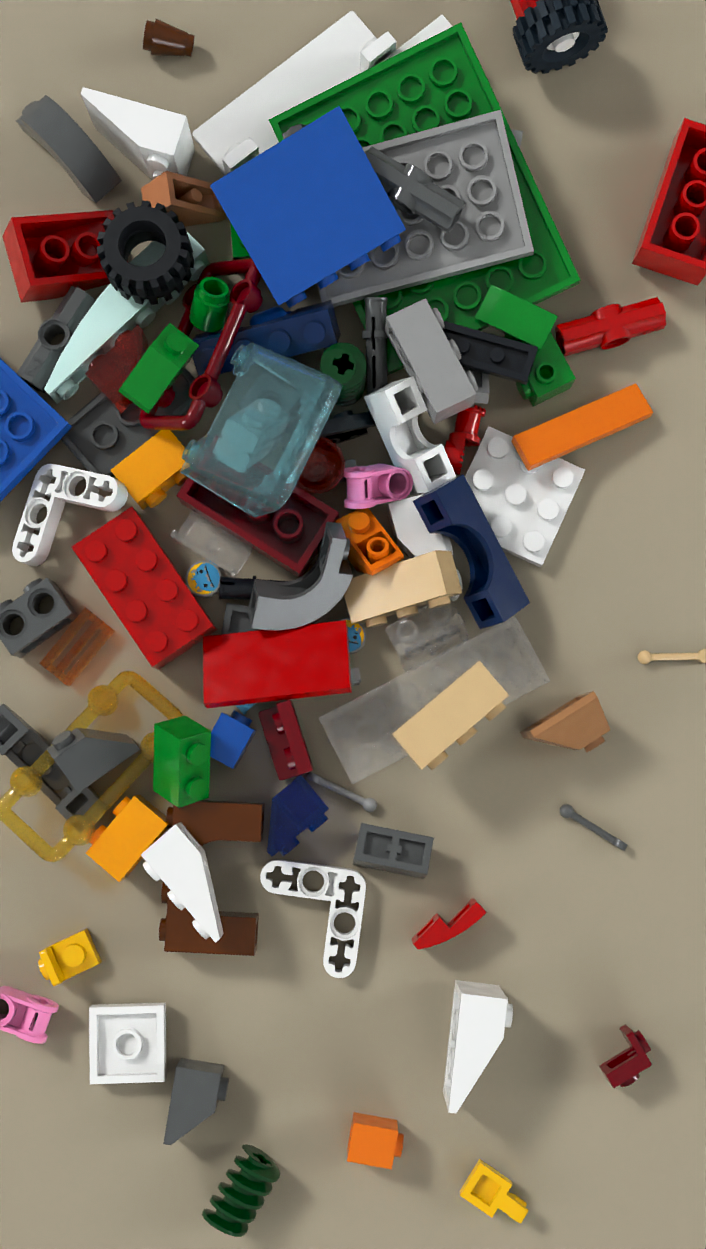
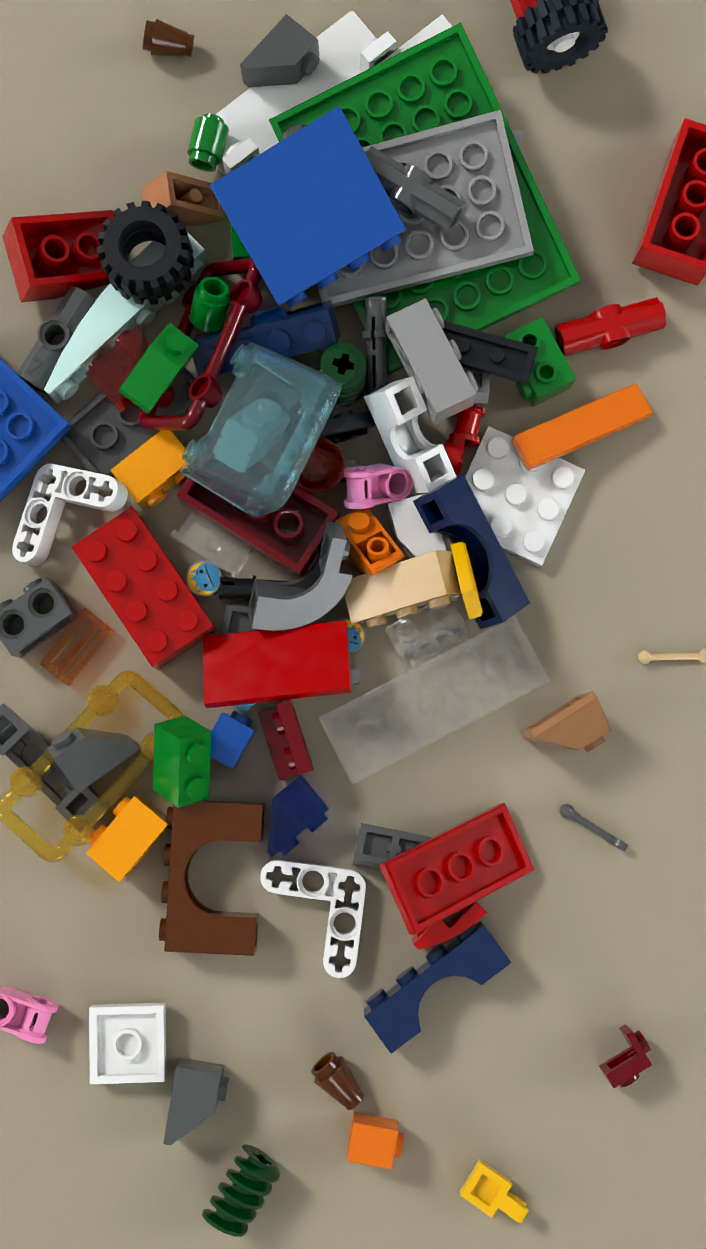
dark grey arch [16,95,122,203] -> none
yellow bracket [38,928,102,986] -> none
white slope [81,87,195,180] -> none
white slope [141,822,224,943] -> none
light grey hinge [307,772,377,812] -> none
tan brick [391,660,509,770] -> none
white slope [443,980,513,1114] -> none
green slope [475,285,558,350] -> none
none -> green brick [187,113,229,172]
none -> dark grey slope [240,14,320,87]
none -> reddish brown cone [311,1052,364,1110]
none -> dark blue arch [364,921,512,1054]
none -> red tile [379,803,534,935]
none -> yellow tile [450,541,483,619]

